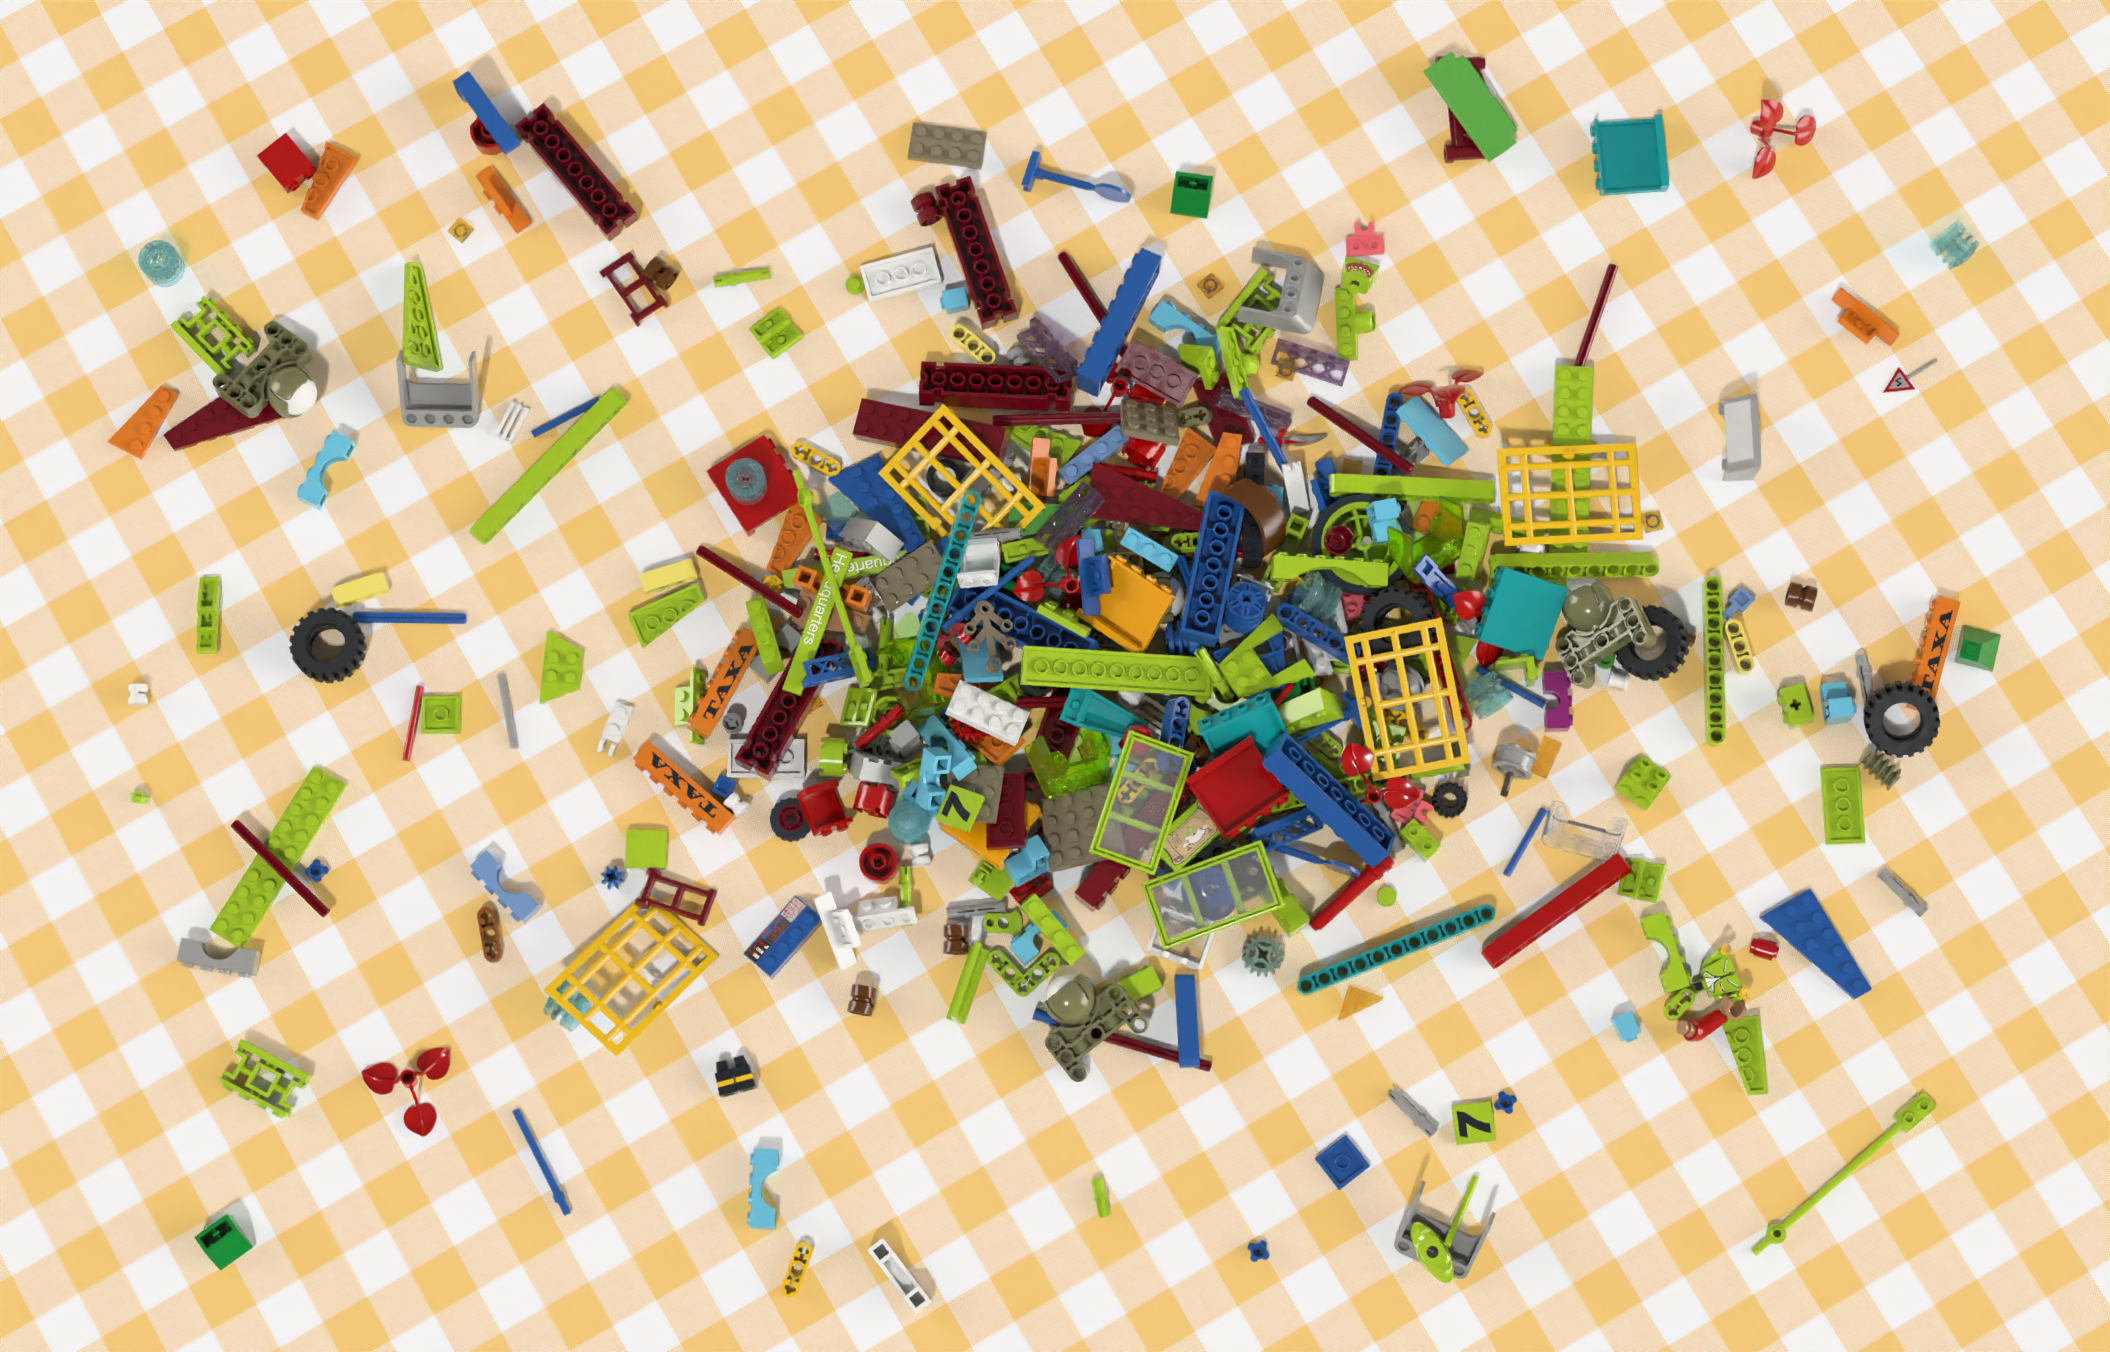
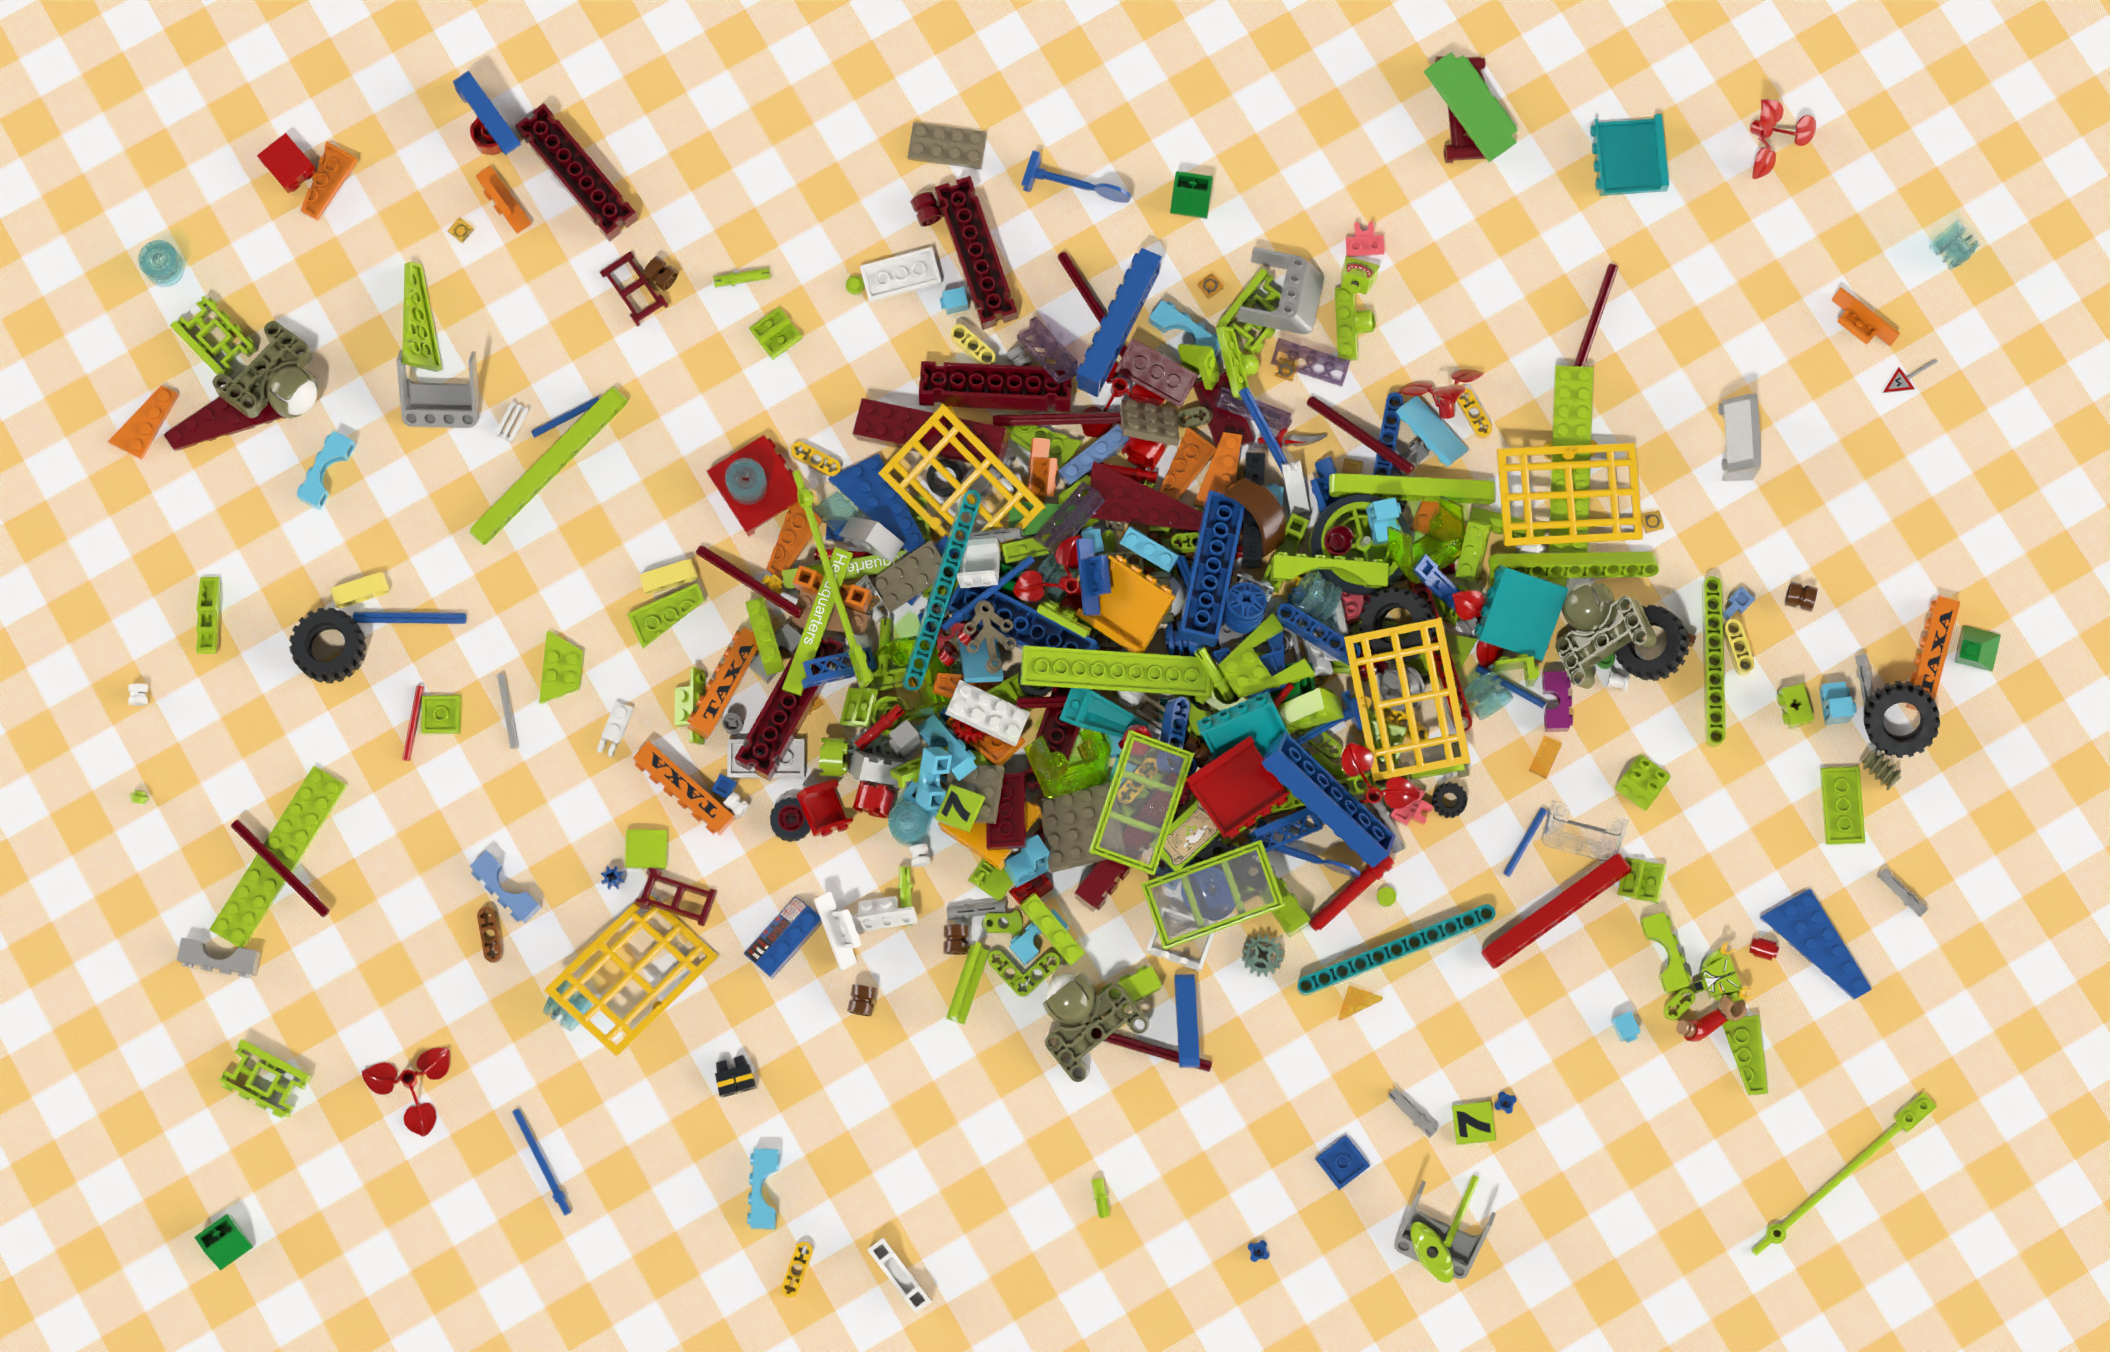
blue plate [305,860,329,883] -> none
red brick [859,843,899,884] -> none
blue axle [1032,1008,1061,1027] -> none
lime brick [1399,818,1441,863] -> none
light grey wheel [1491,743,1537,797] -> none

